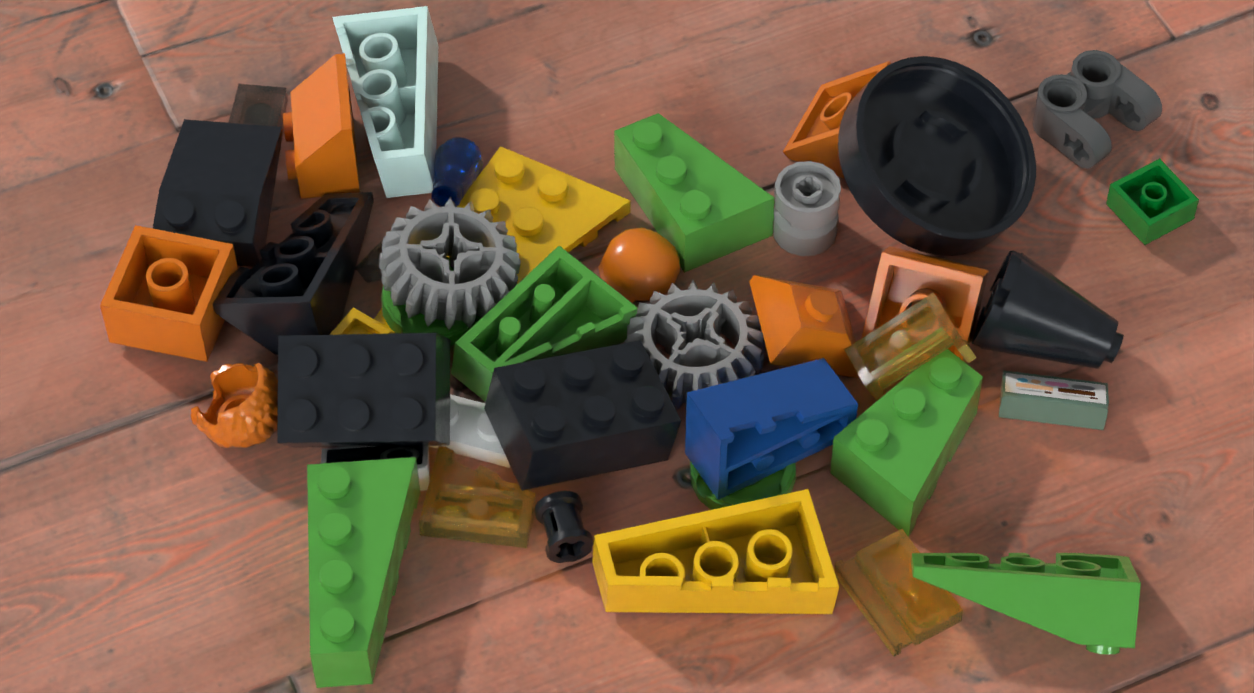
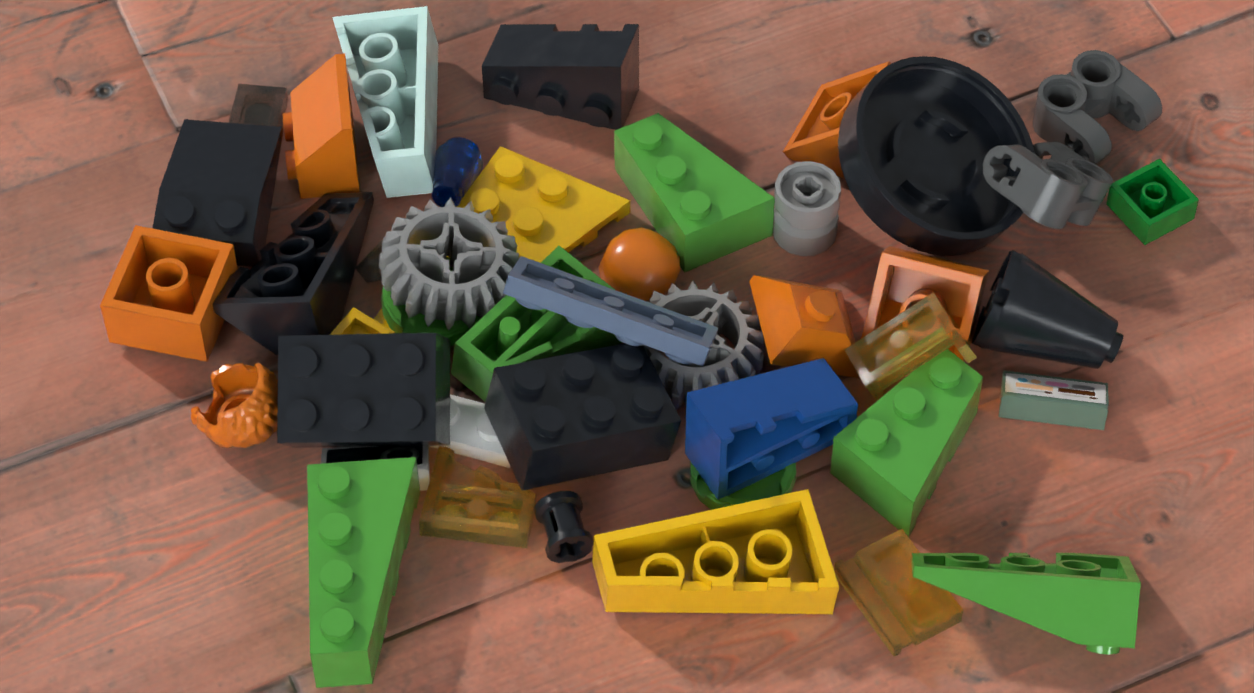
none -> black wedge [482,24,639,130]
none -> sand blue plate [503,256,719,366]
none -> dark grey piece [983,142,1113,229]

